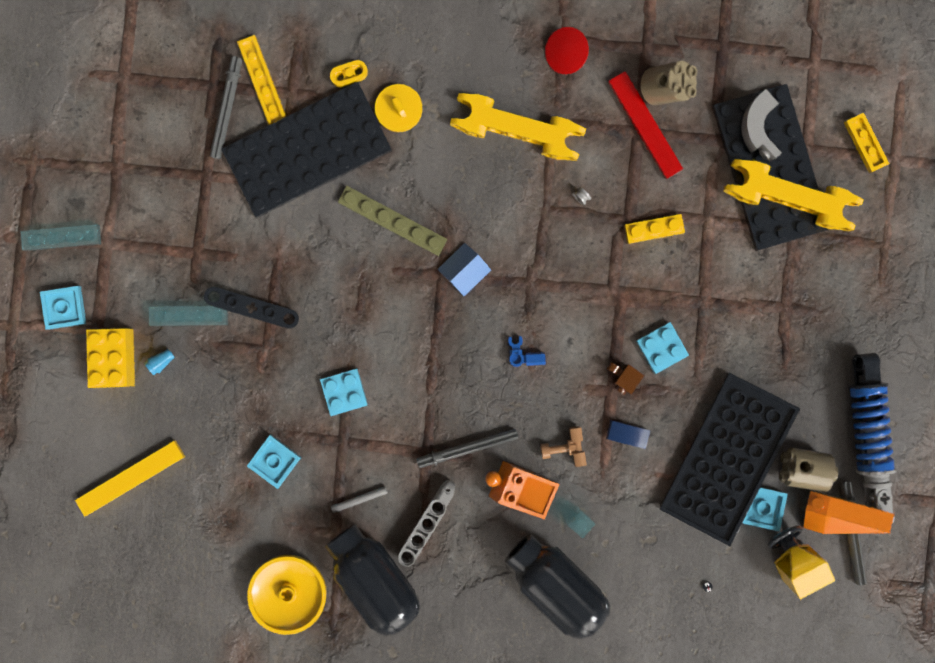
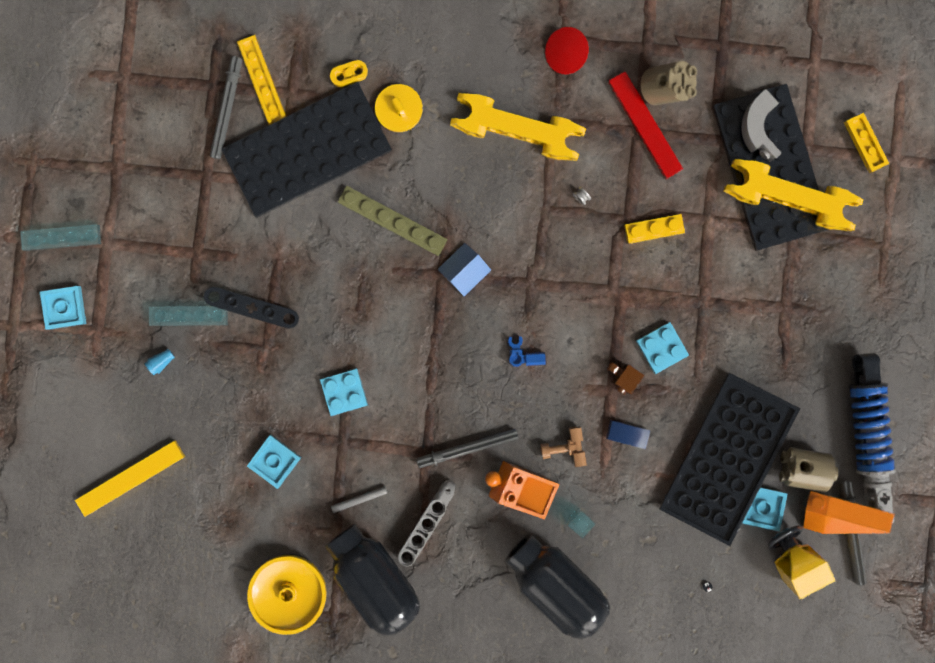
yellow brick [86,329,135,388] -> none

